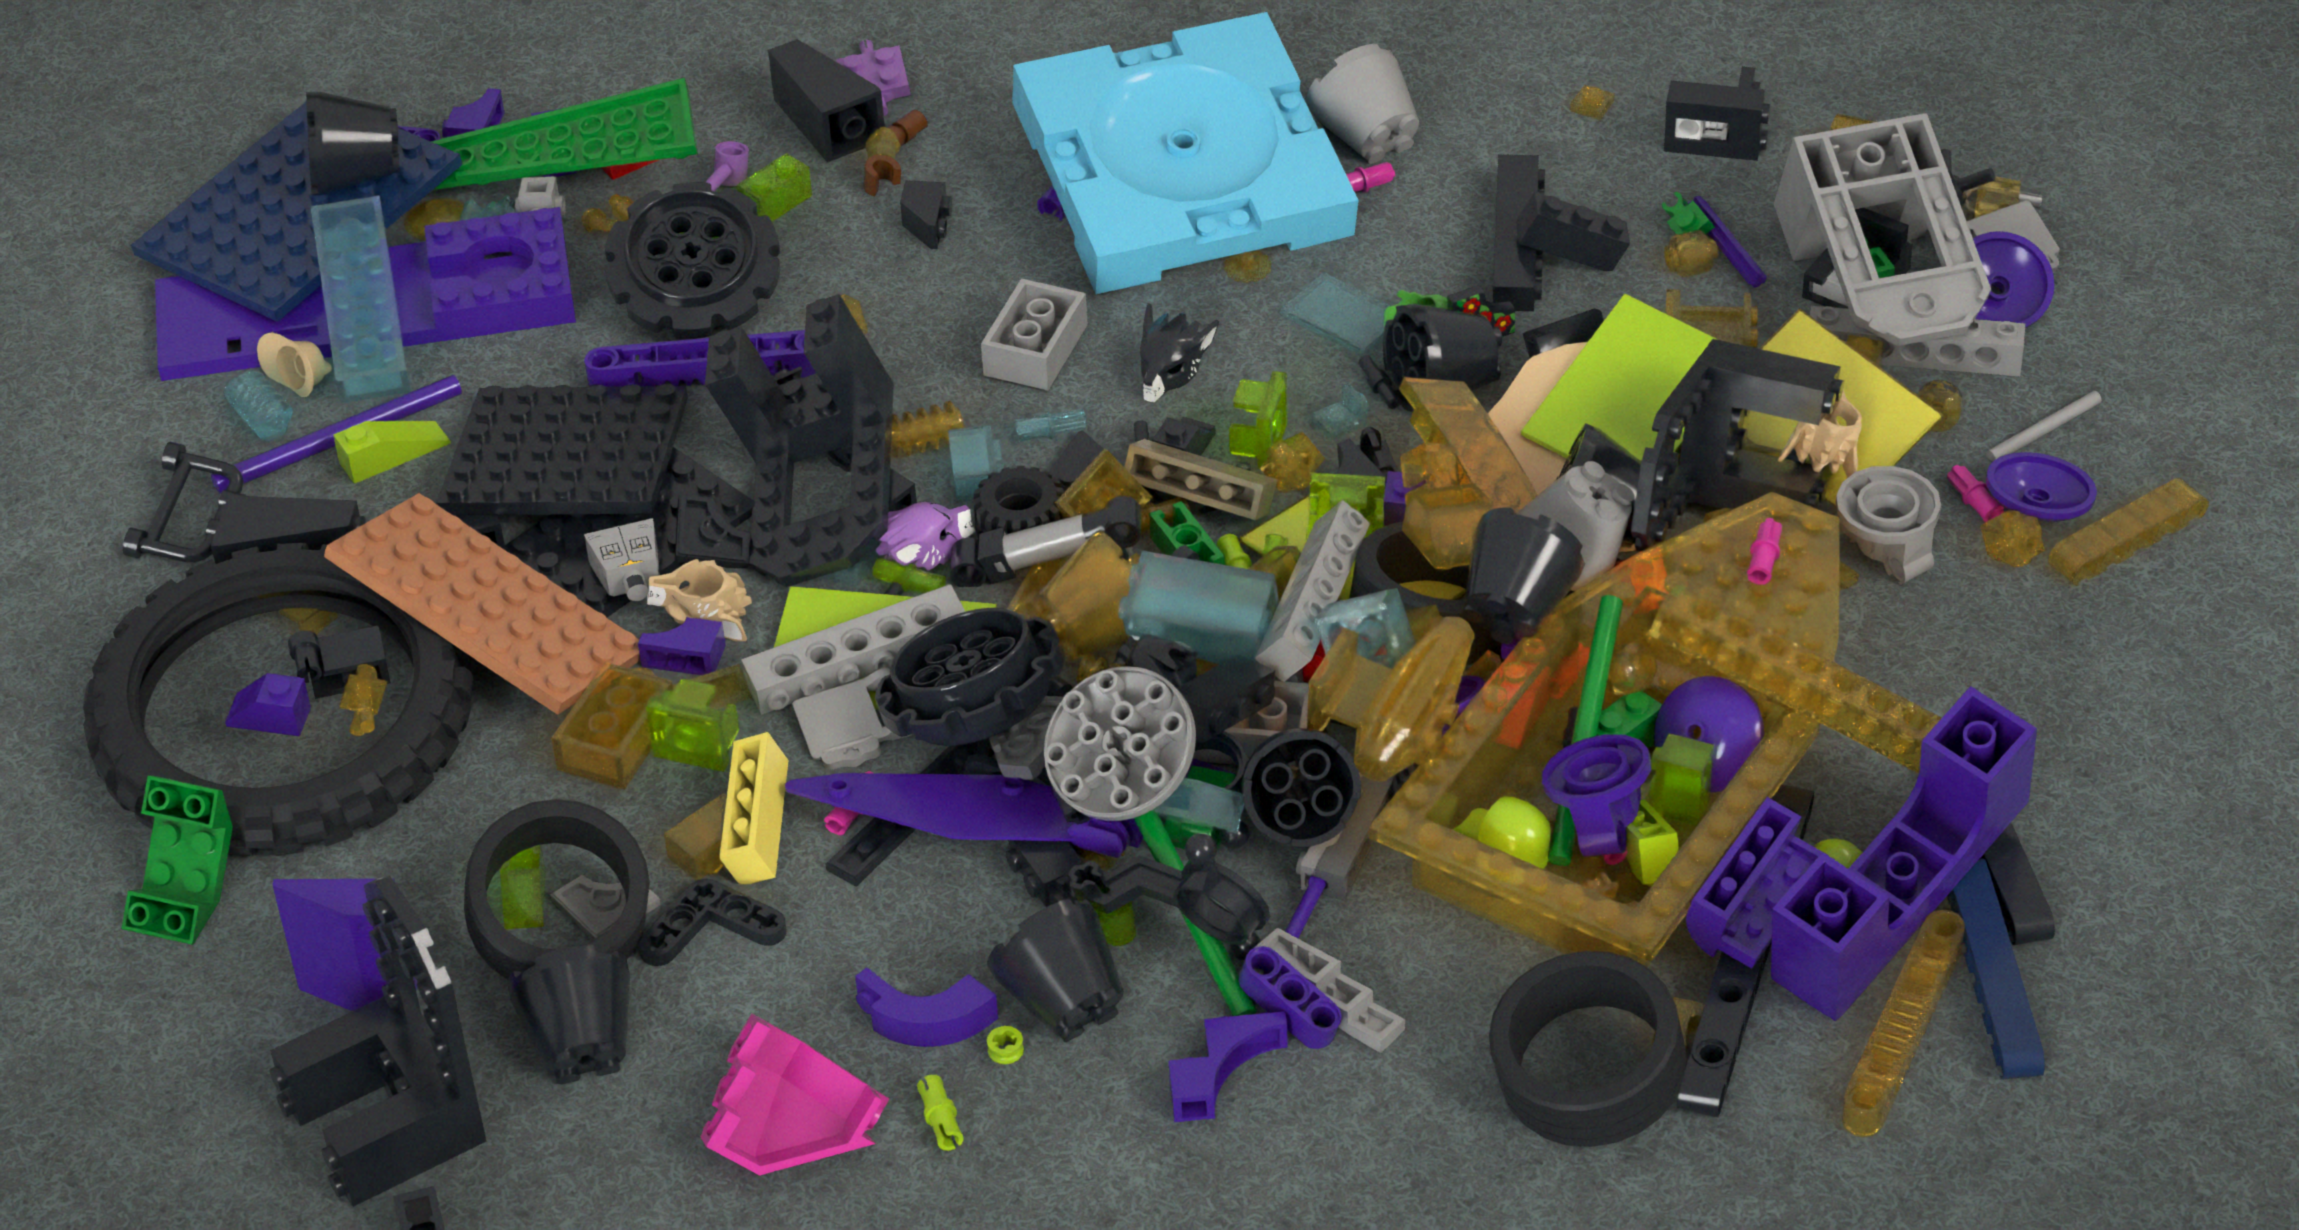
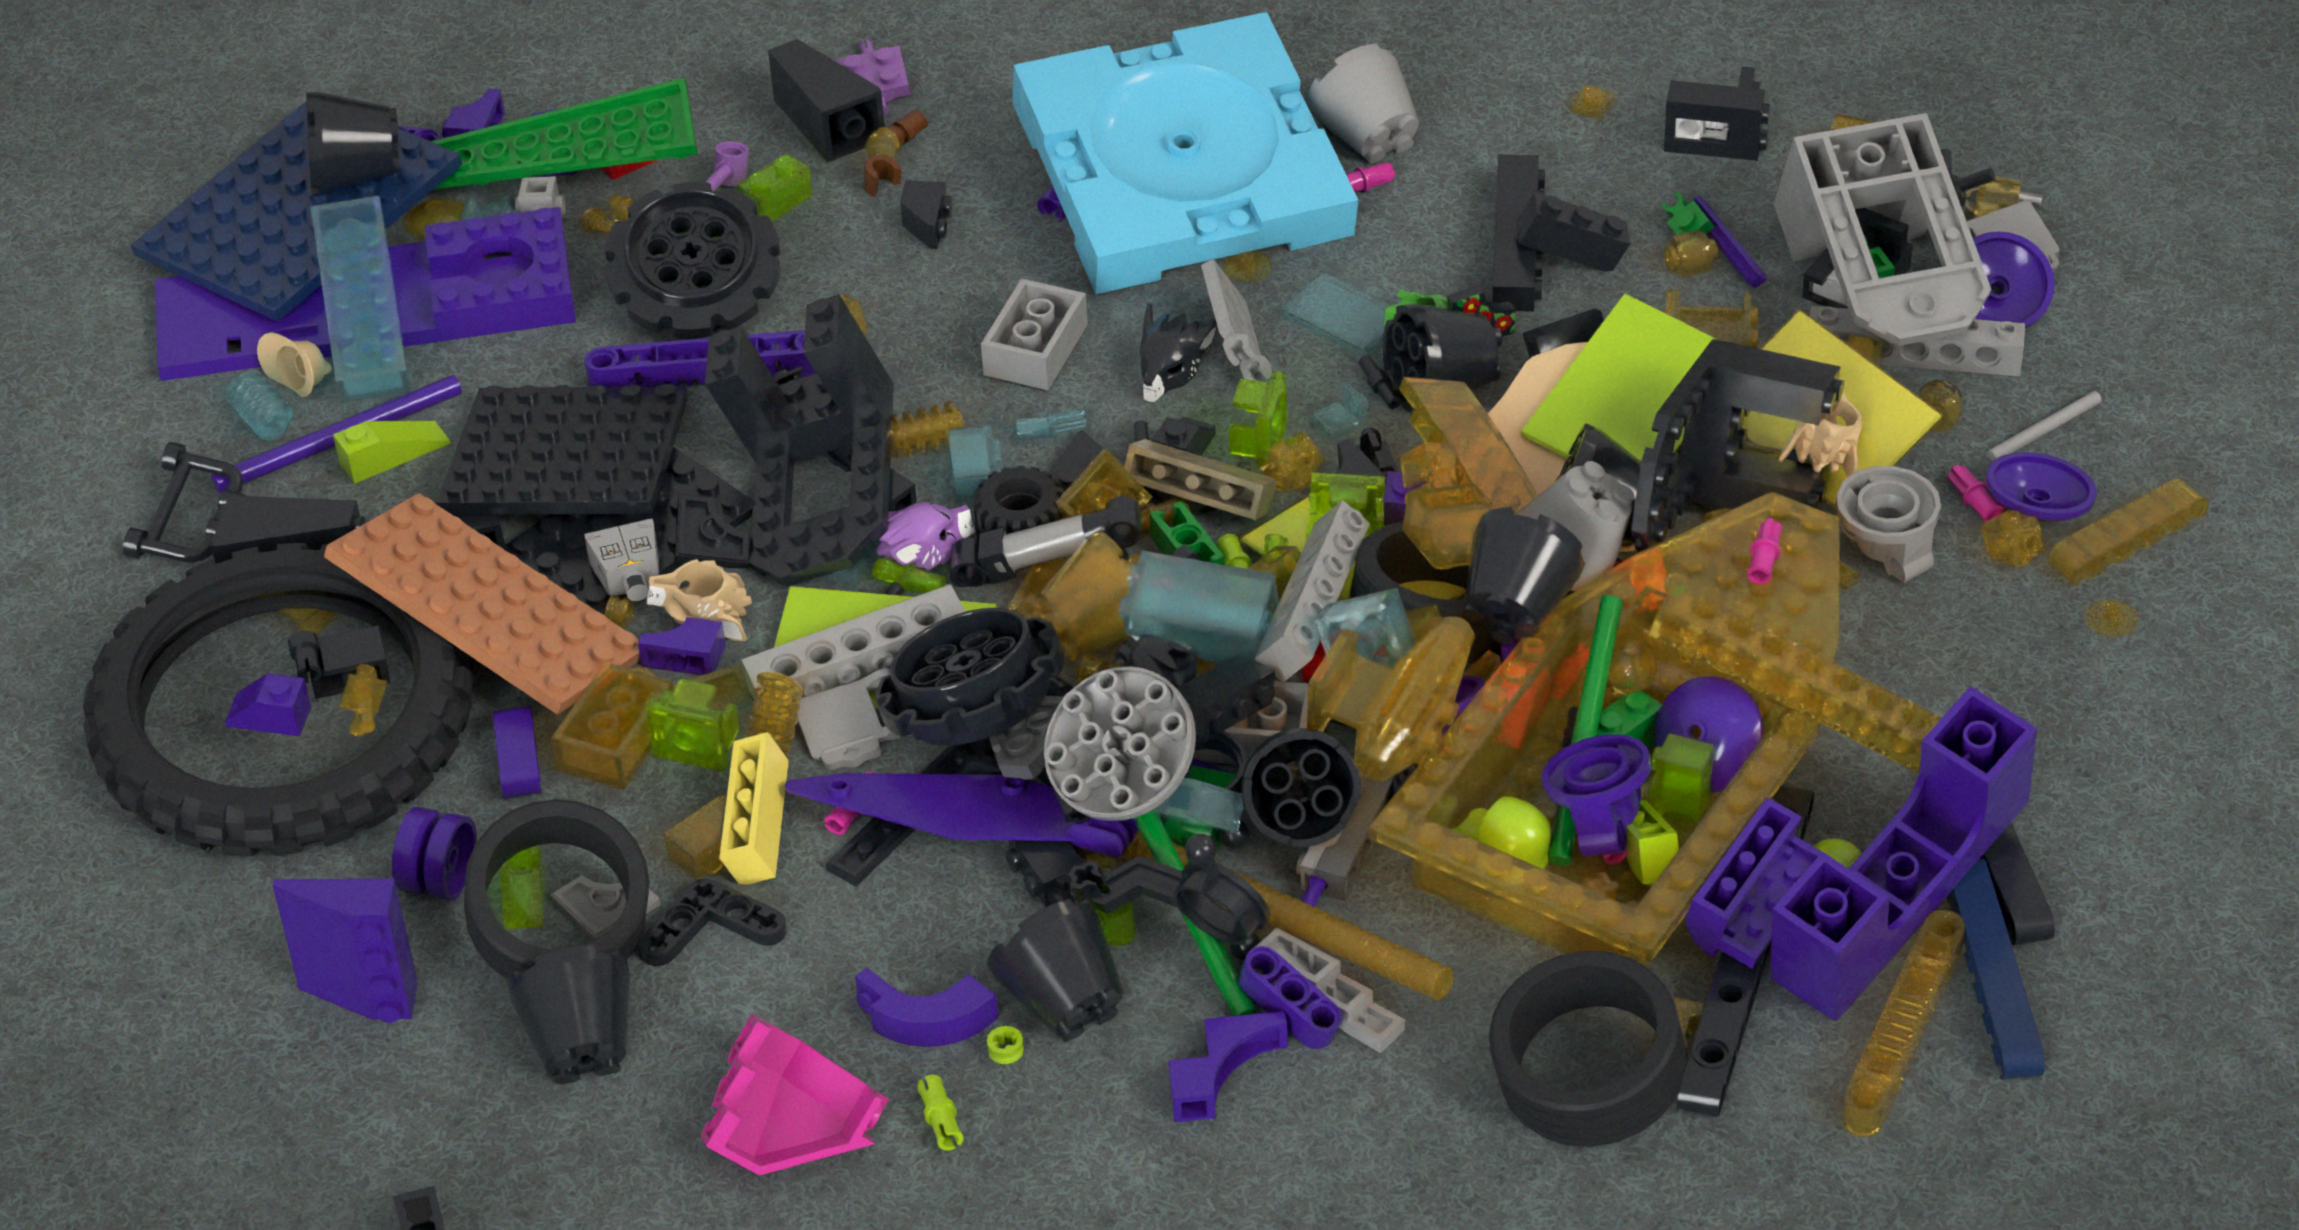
green slope [121,775,233,945] -> none
black bracket [269,876,487,1207] -> none
none -> dark purple wheel [392,807,477,900]
none -> dark purple beam [493,706,542,799]
none -> clear yellow bush [605,595,634,630]
none -> clear yellow piece [746,672,803,756]
none -> clear yellow piece [1125,829,1454,1001]
none -> light grey tile [1201,259,1273,388]
none -> clear yellow piece [2085,599,2138,637]

